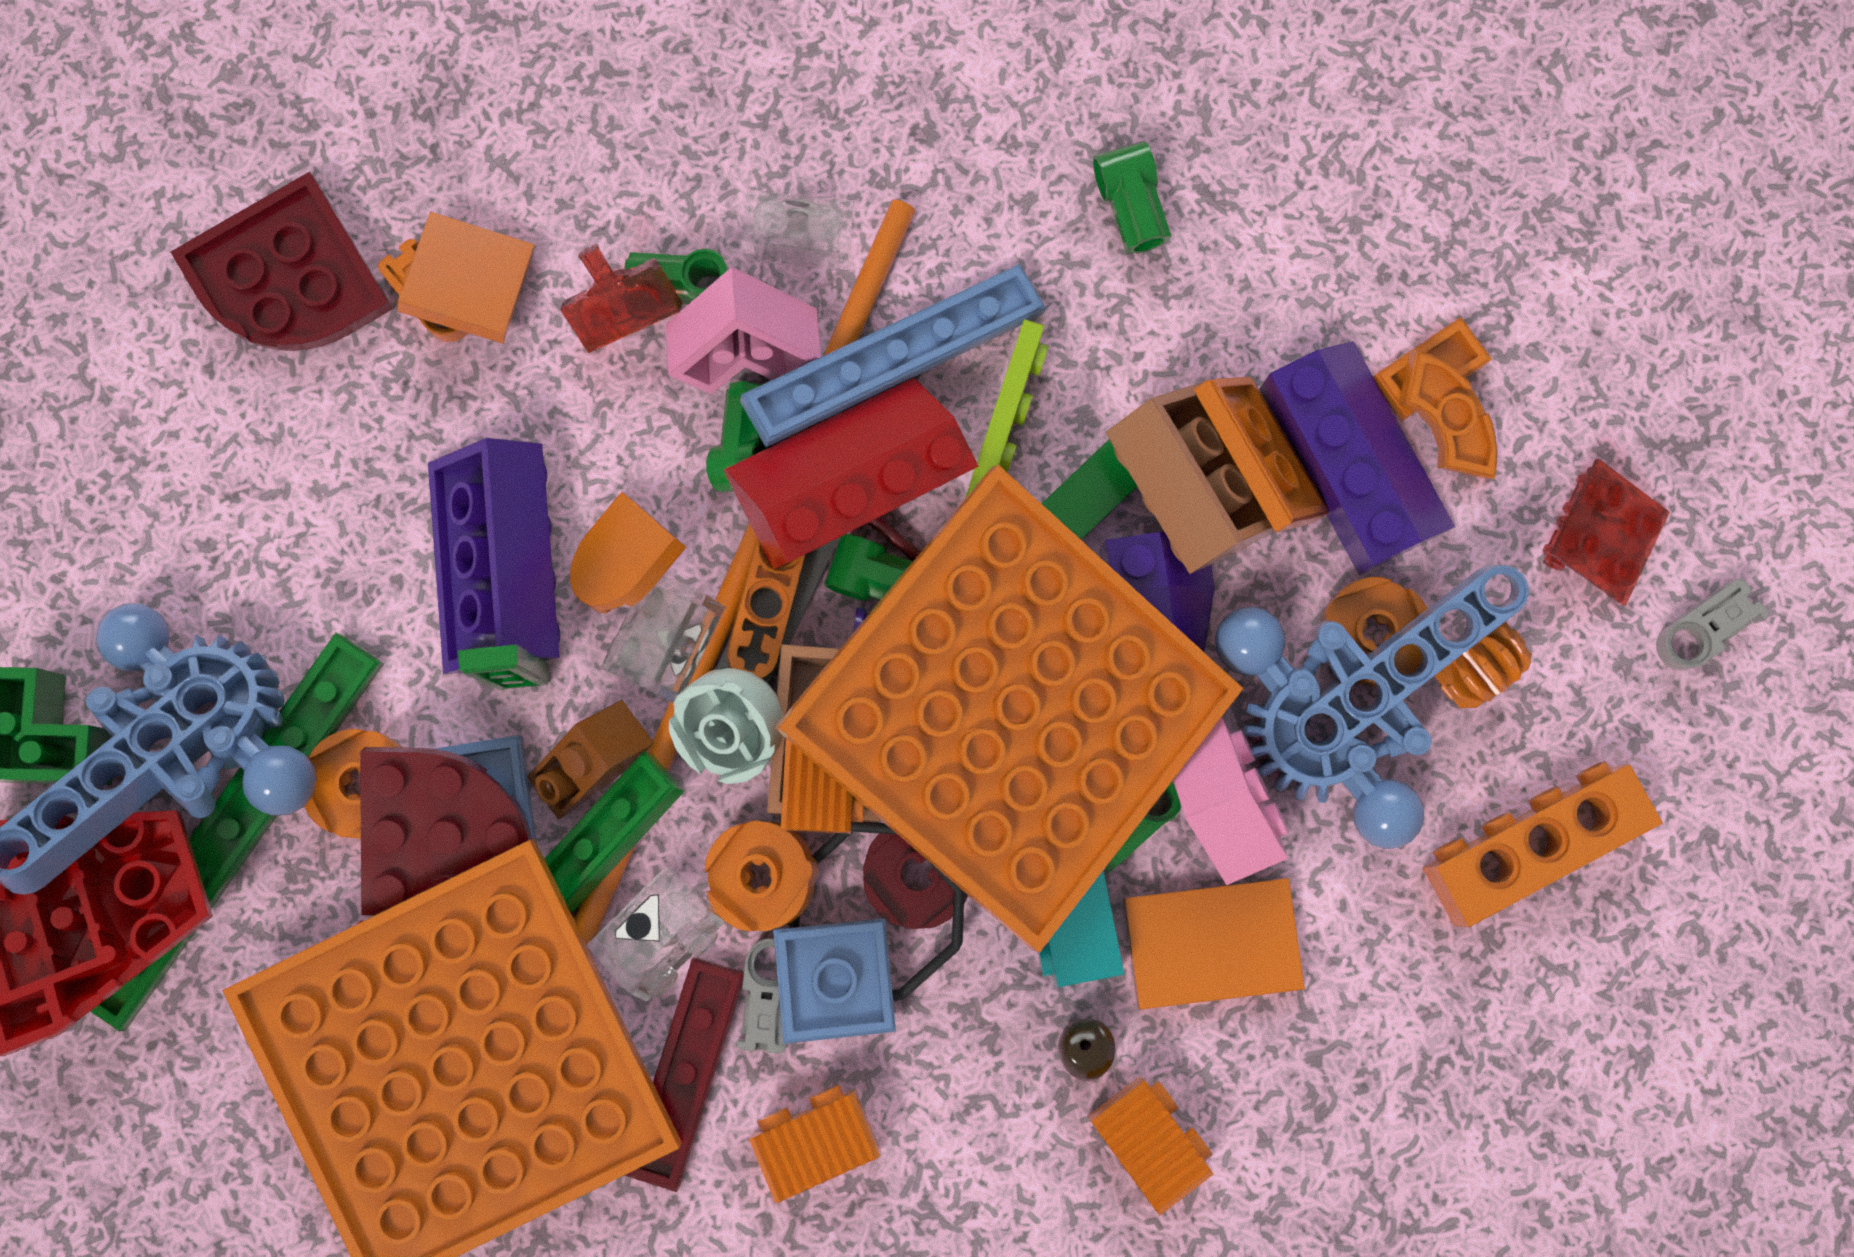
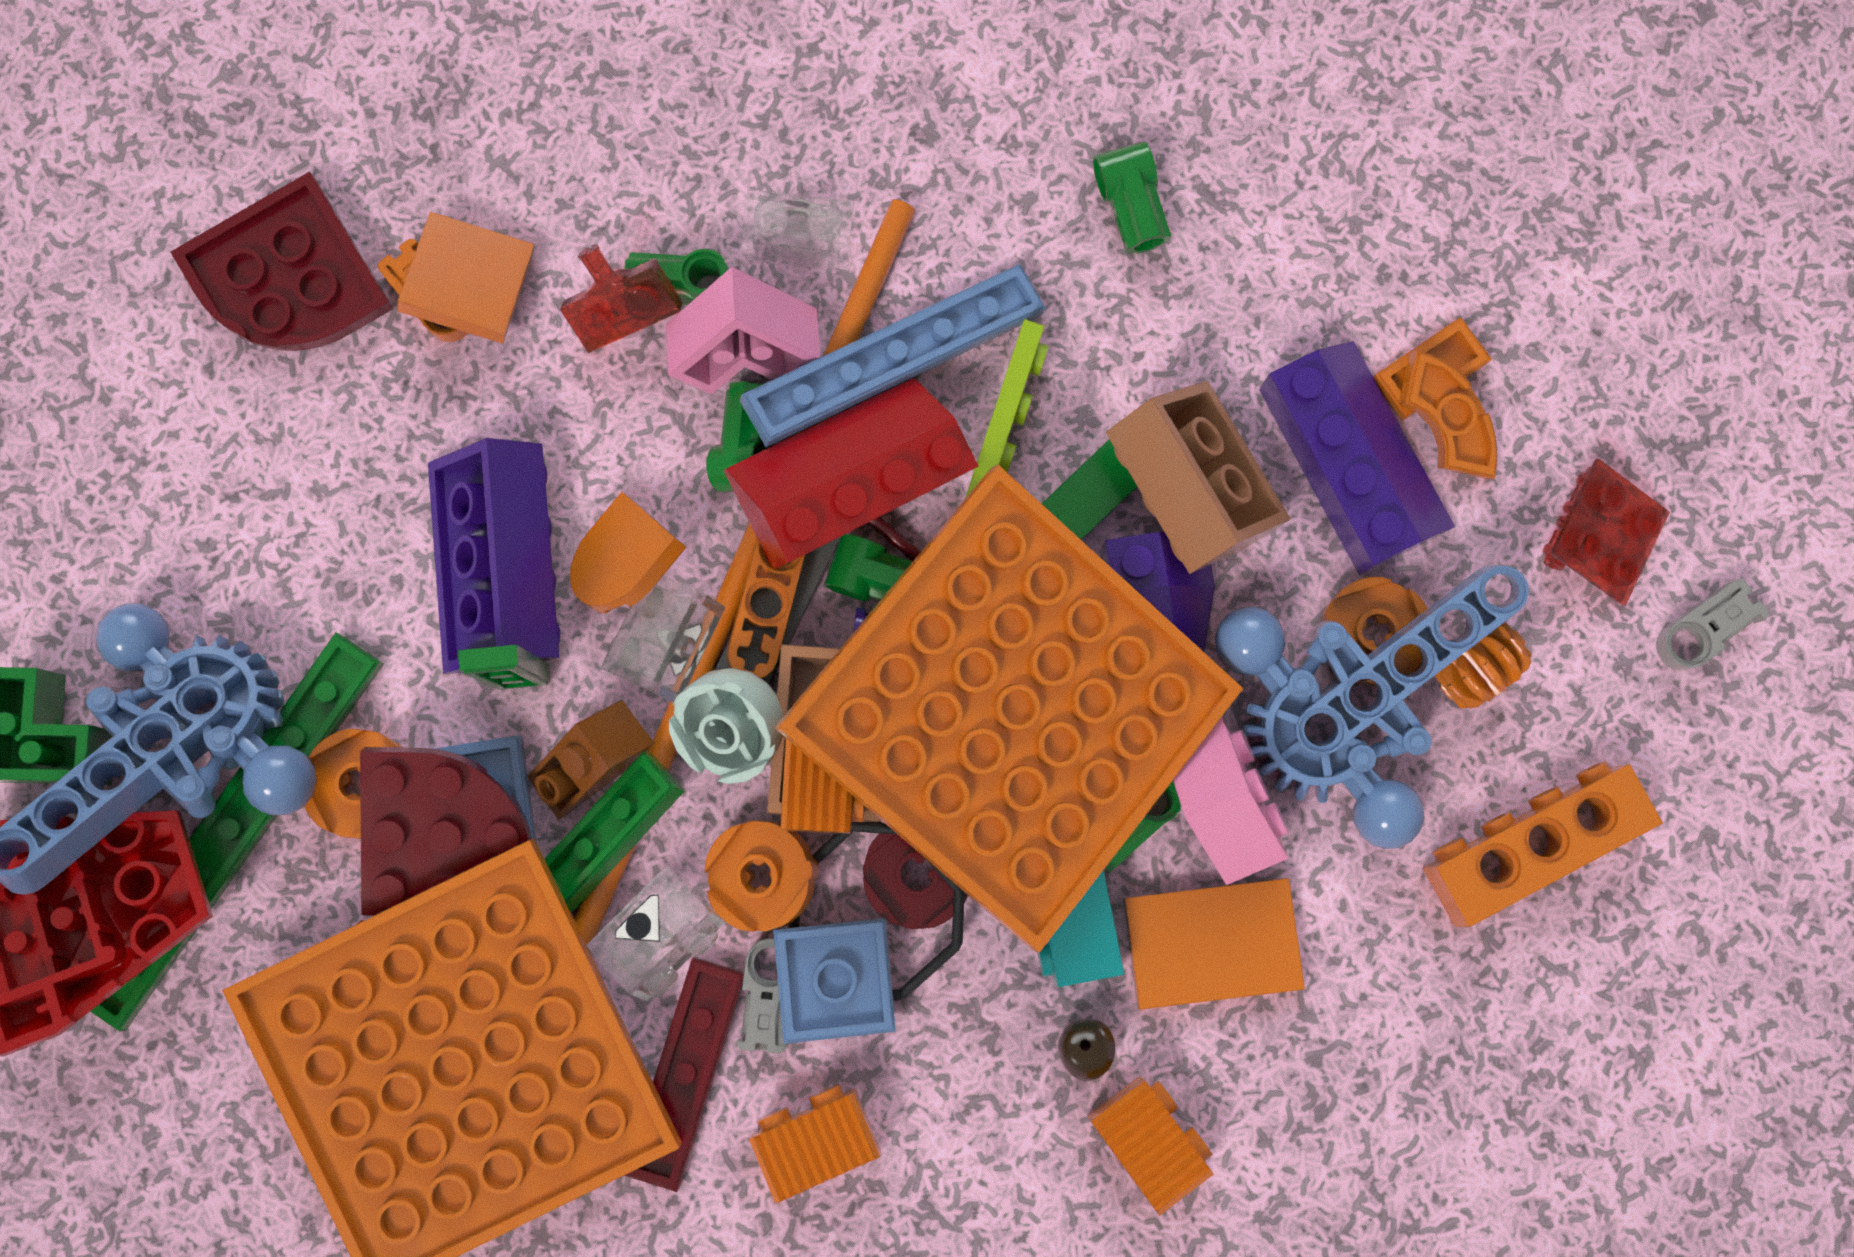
orange tile [1193,377,1329,533] -> none

